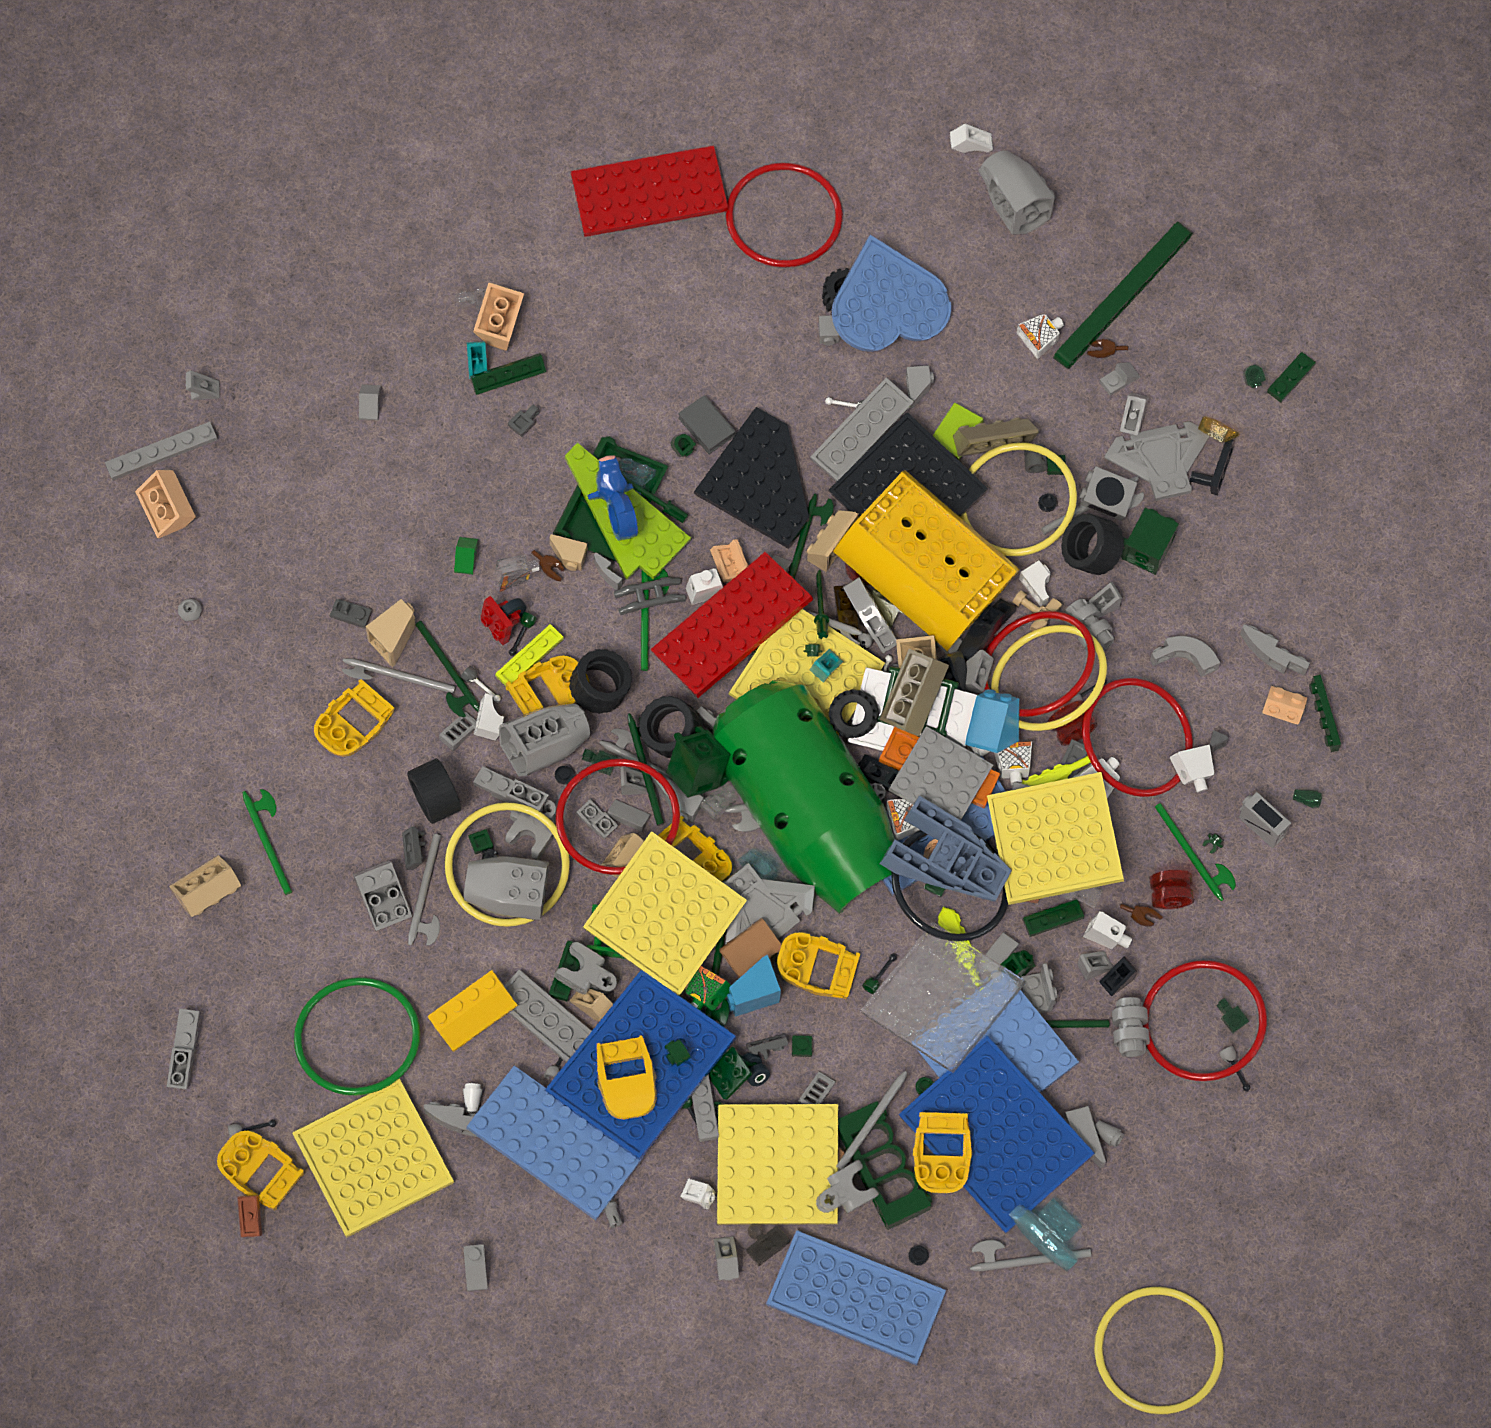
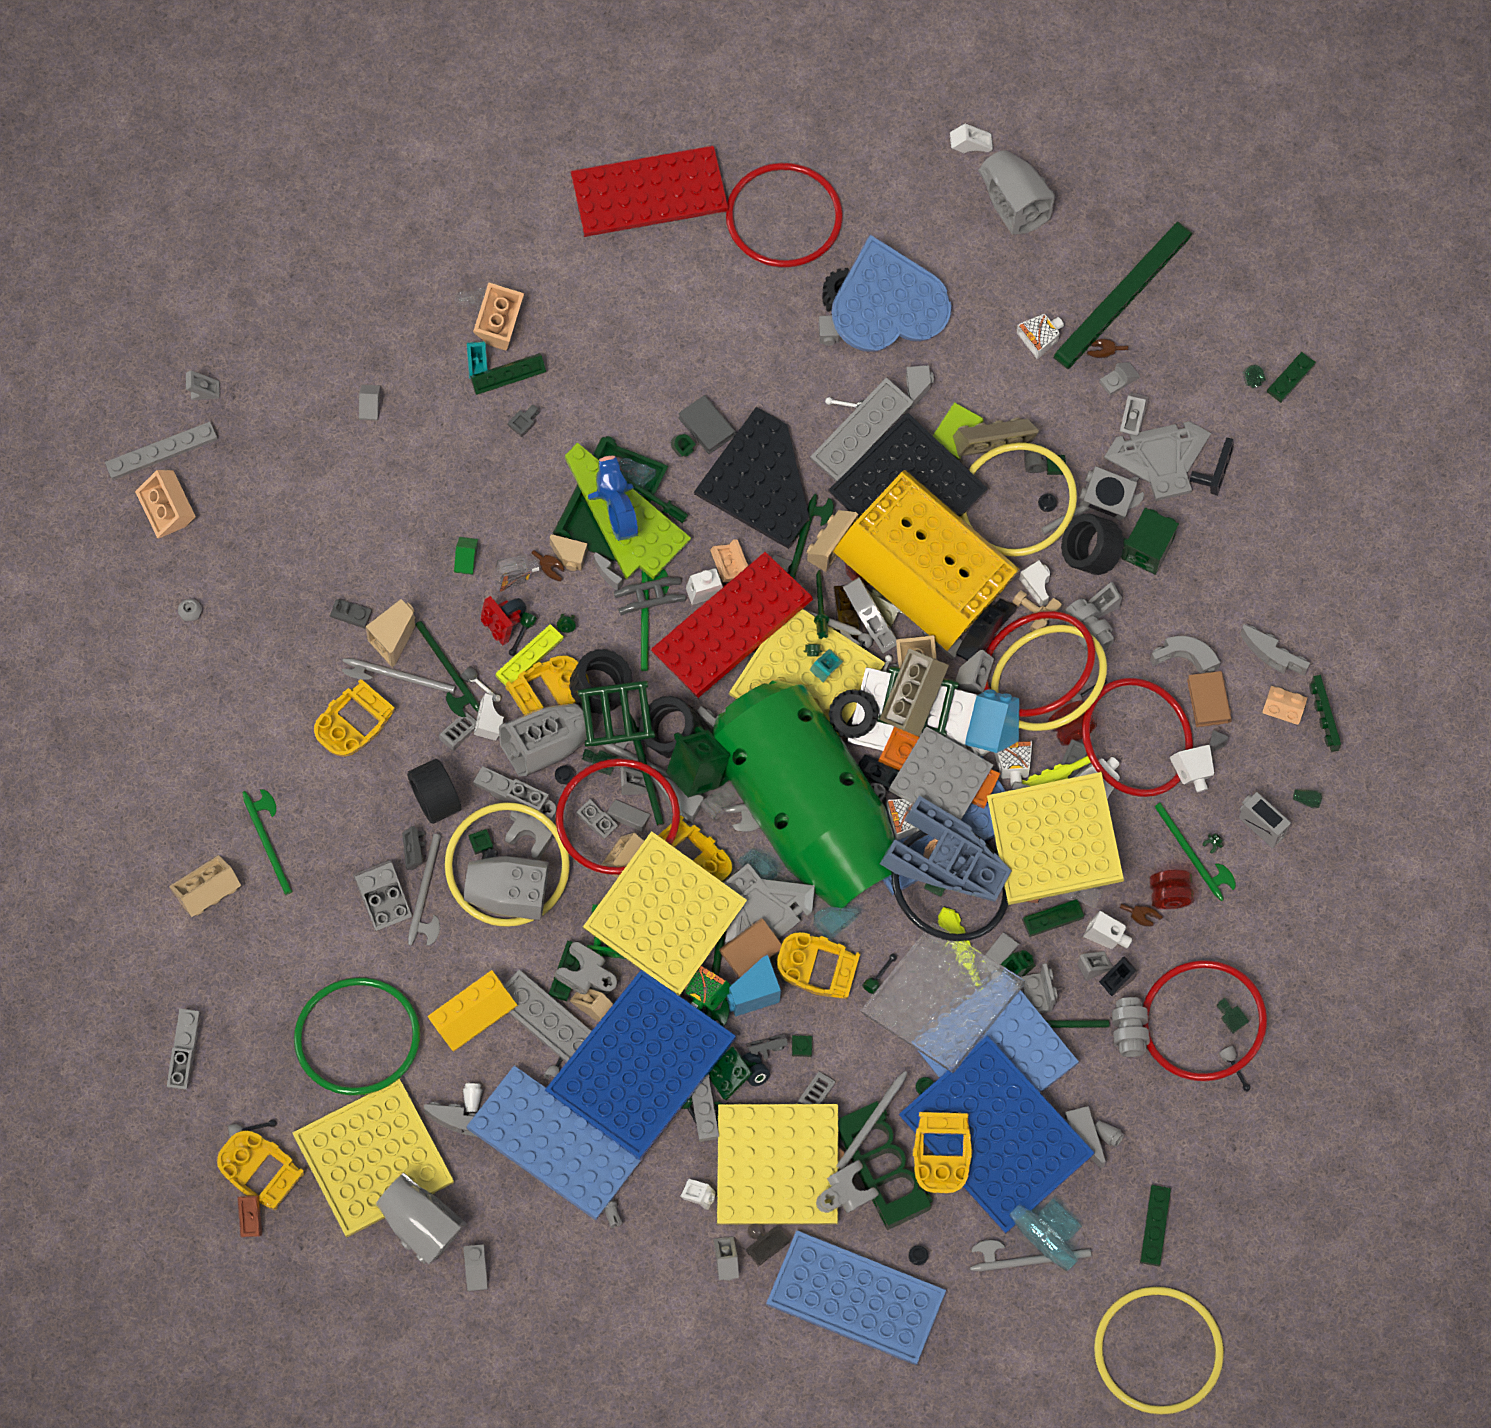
yellow slope [597,1036,657,1119] -> none
dark green plate [665,1039,691,1067] -> none
black slope [937,650,967,691] -> none
clear yellow slope [1198,416,1239,443] -> none
none -> light grey animal [376,1172,467,1264]
none -> dark green plate [557,614,576,633]
none -> dark green bar [577,681,656,747]
none -> clear light blue slope [813,907,859,941]
none -> dark green plate [1140,1185,1171,1267]
none -> medium nougat piece [1187,671,1232,727]

